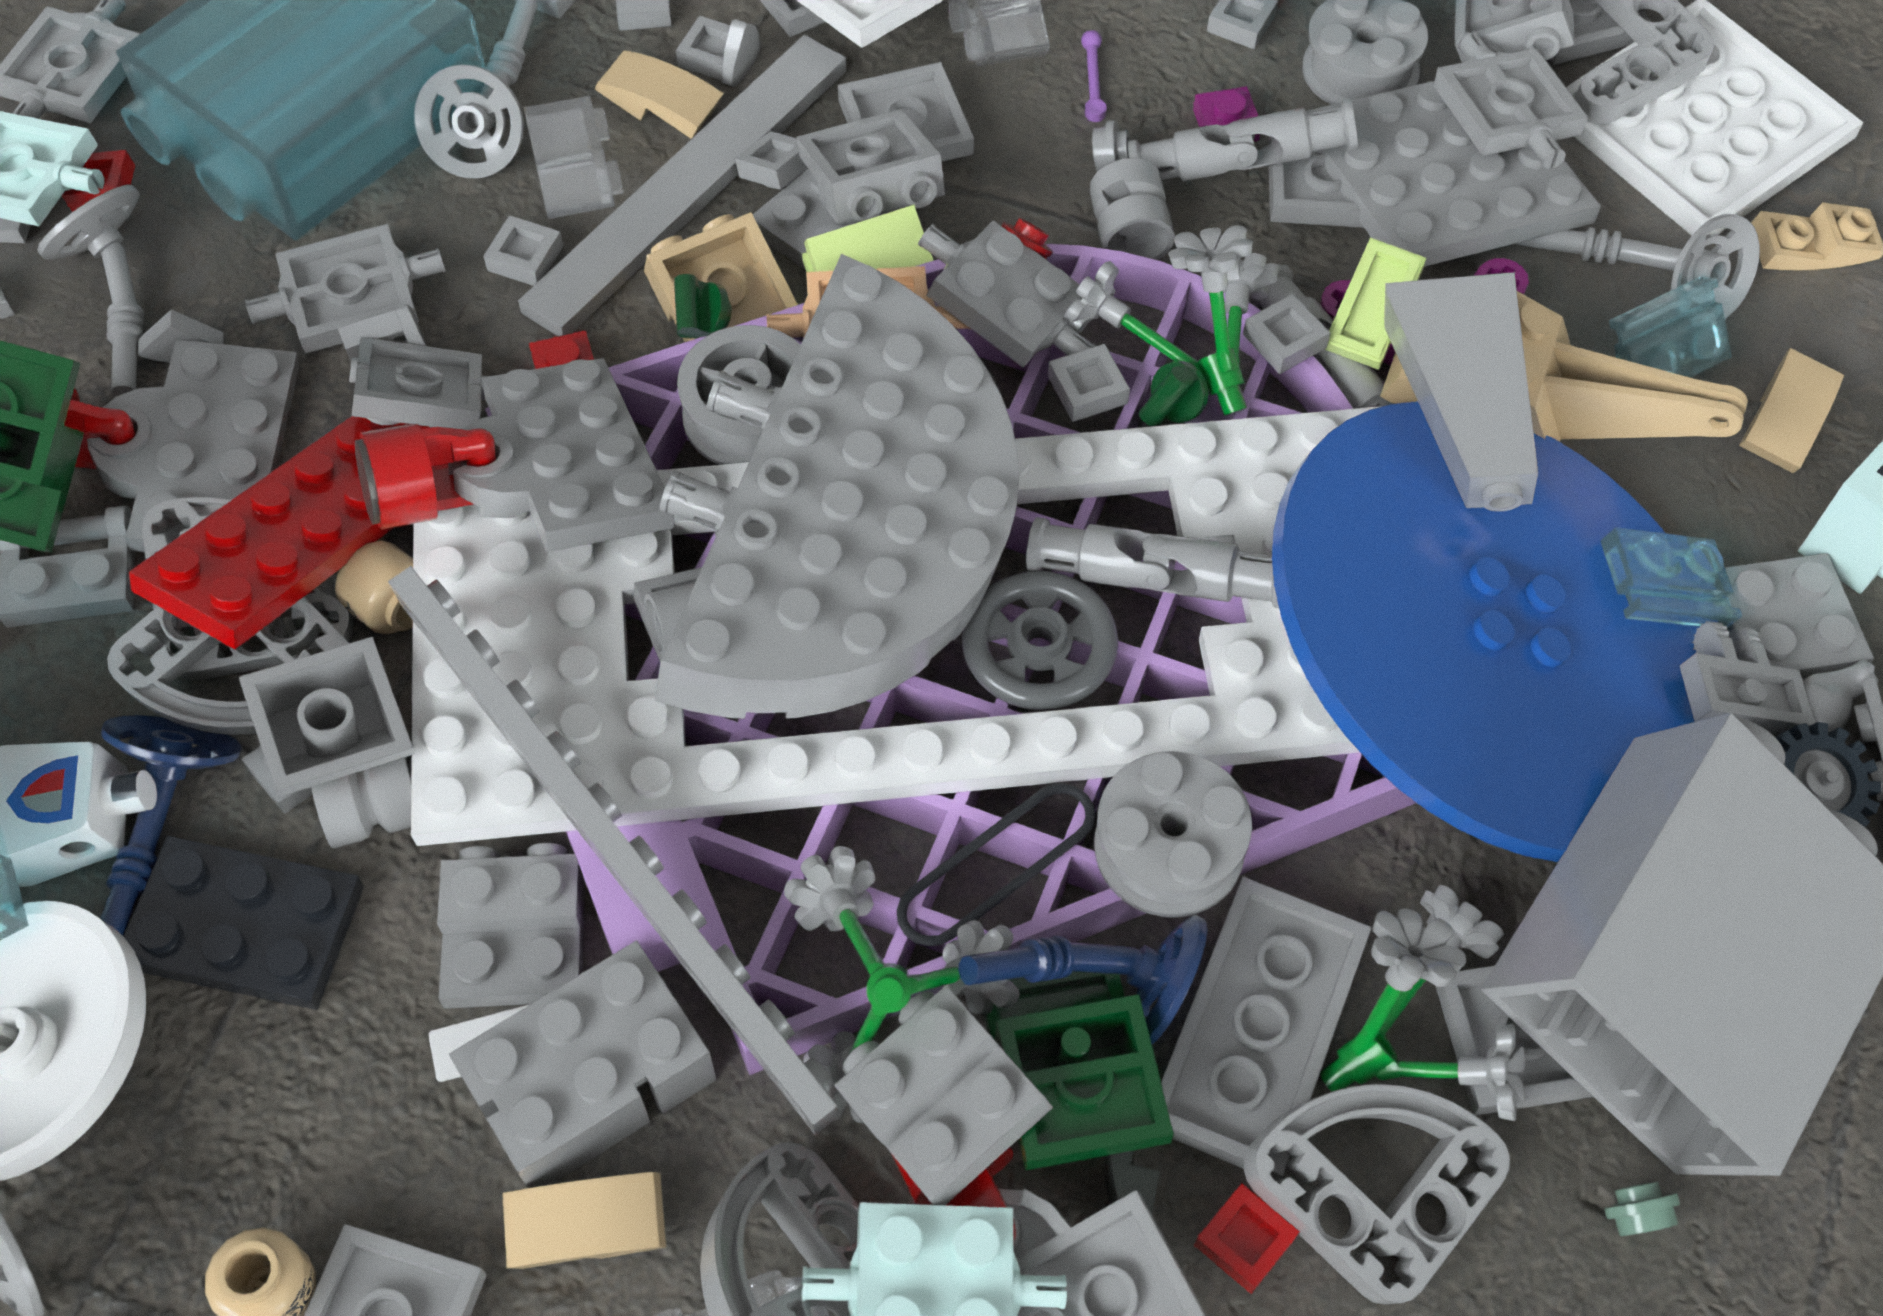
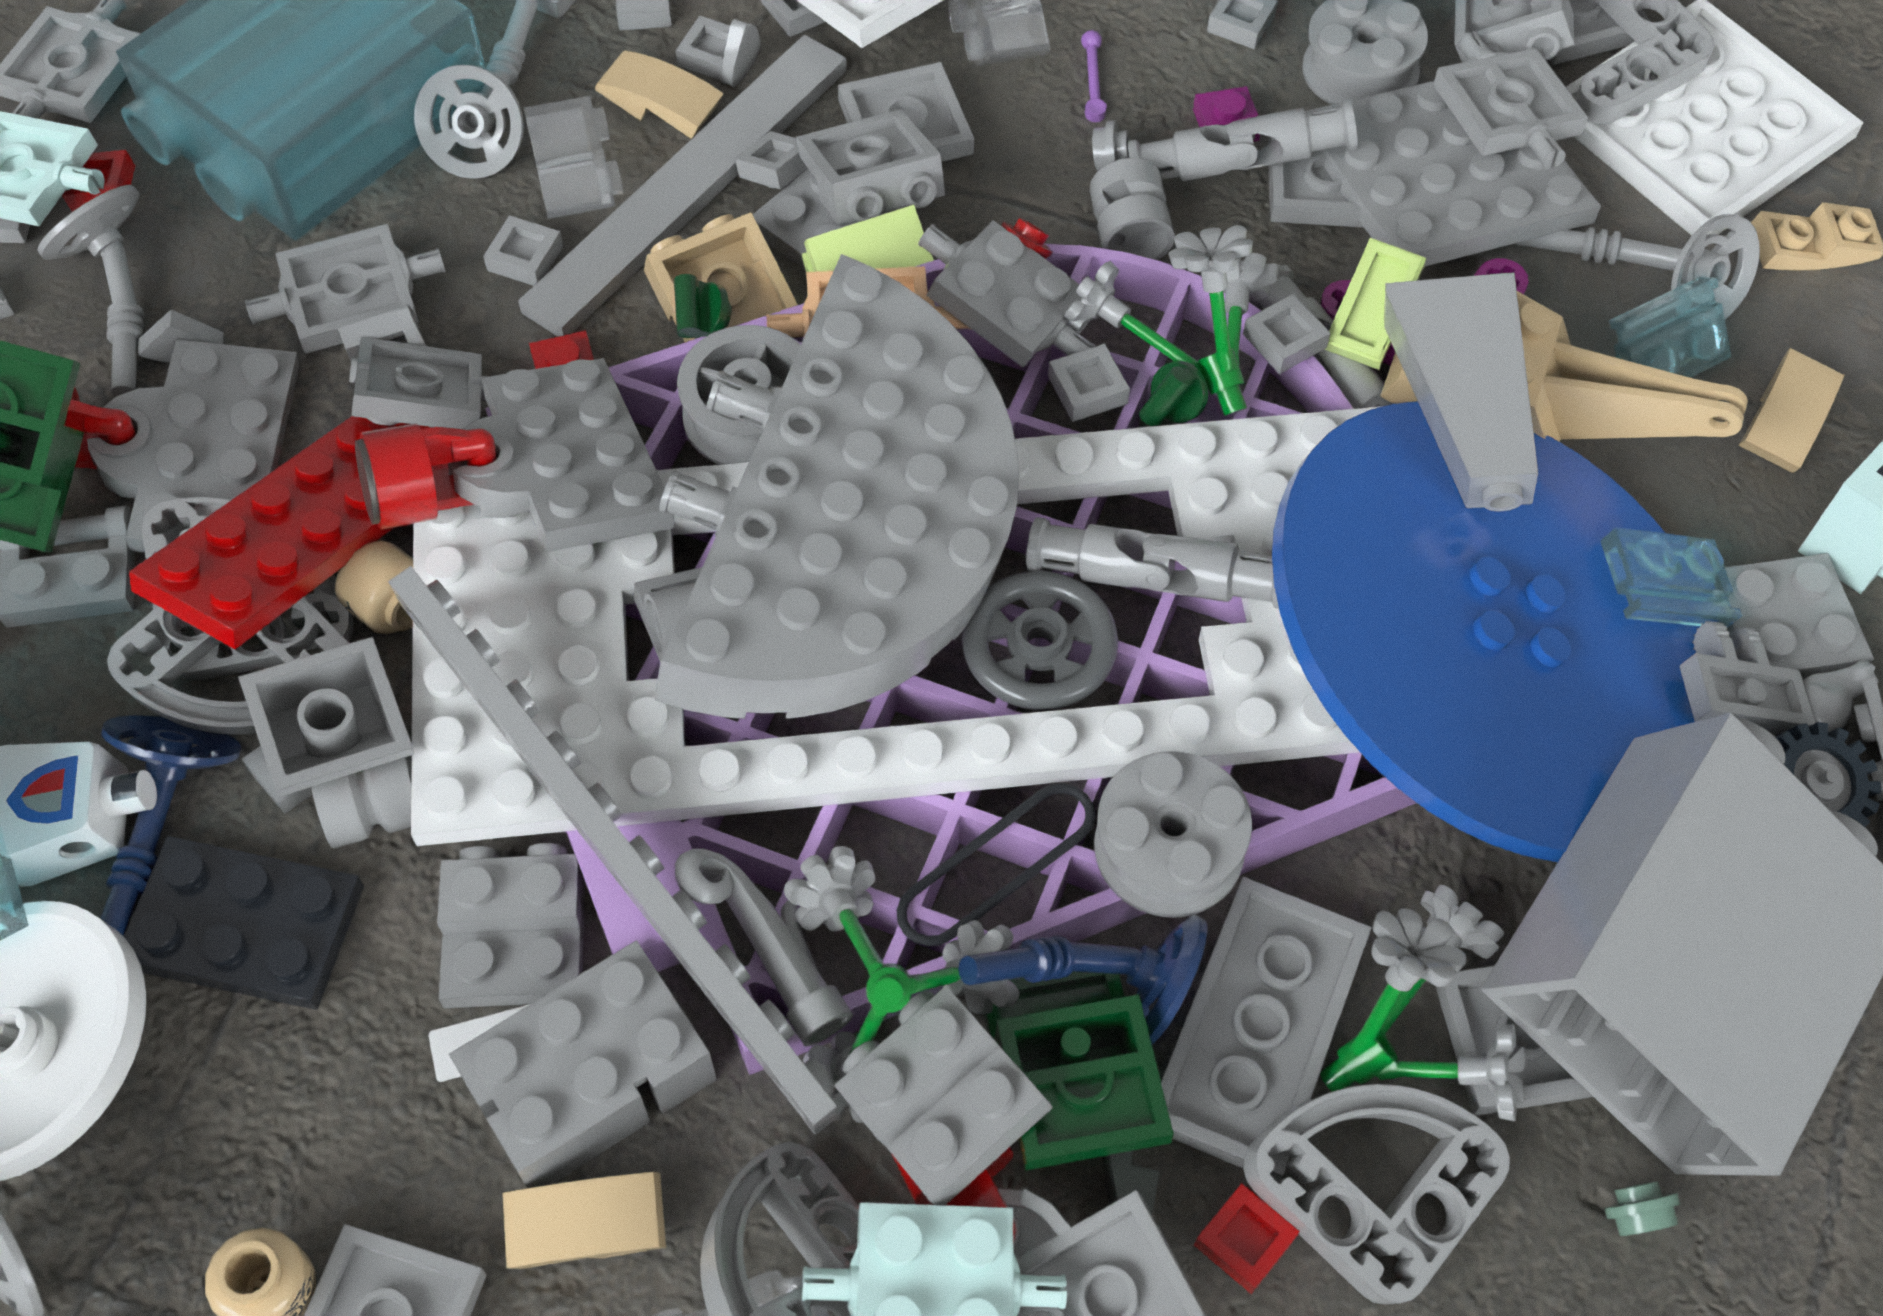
none -> light grey plant [675,848,853,1046]

